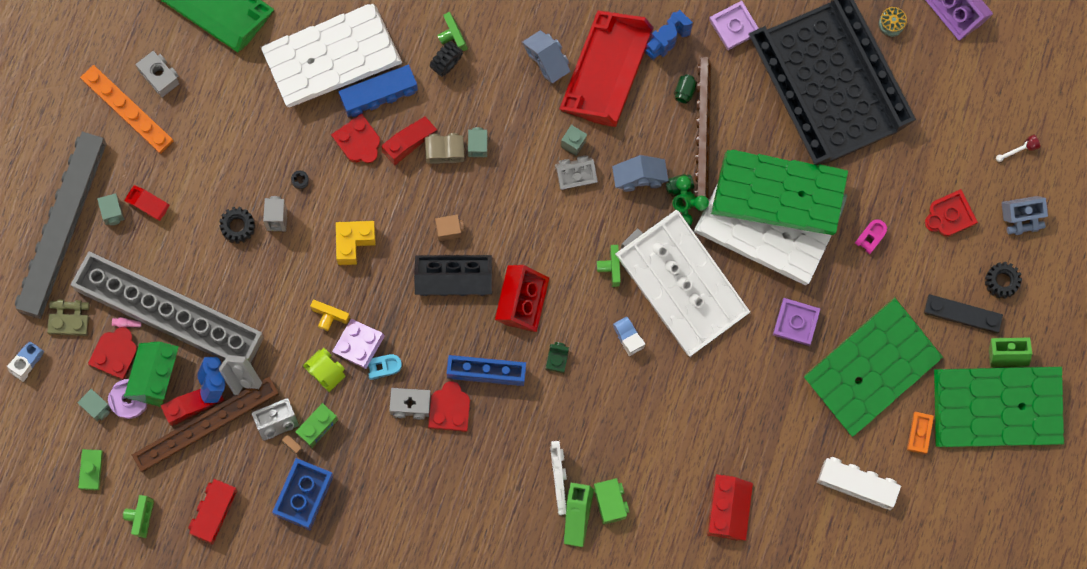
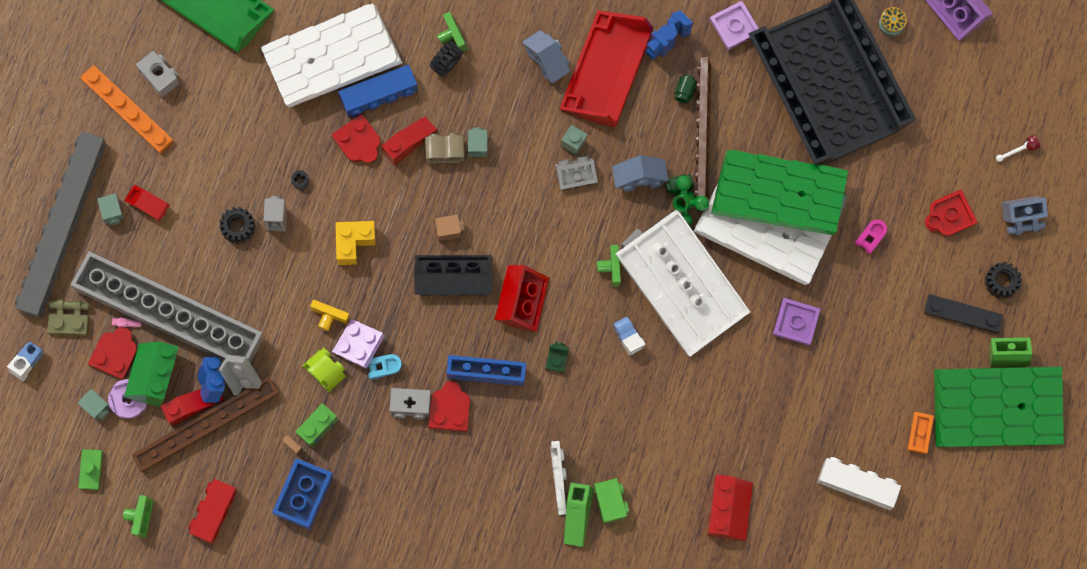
light grey bracket [252,398,299,440] -> none
green piece [804,297,943,437] -> none

